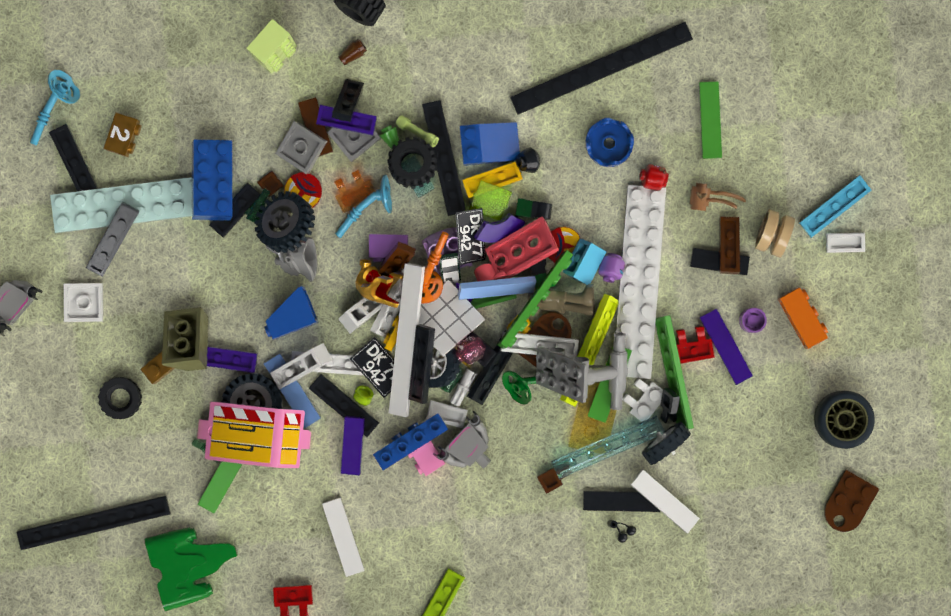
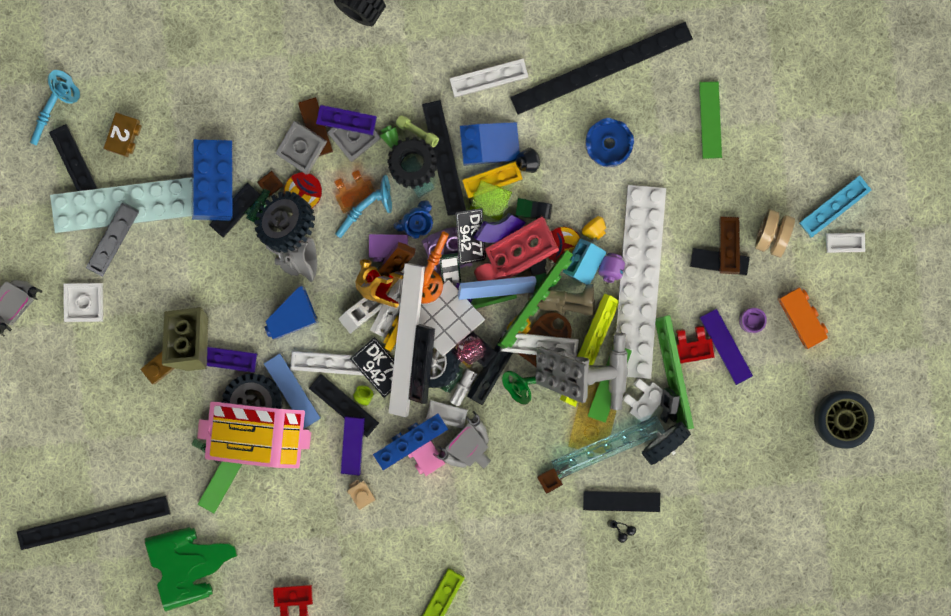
black tyre [98,377,142,419] -> none
yellowish green brick [246,19,297,74] -> none
white slope [270,343,332,390] -> none
white tile [322,497,365,577] -> none
black plate [332,79,364,122] -> none
reddish brown cone [338,39,367,65] -> none
white tile [630,469,700,533] -> none
red head [639,164,669,191] -> none
medium nougat plant [690,183,746,211] -> none
reddish brown plate [824,470,880,532] -> none
none -> tan bracket [347,480,376,510]
none -> blue hair [393,200,433,239]
none -> white plate [450,59,528,98]
none -> yellow cone [582,216,606,241]

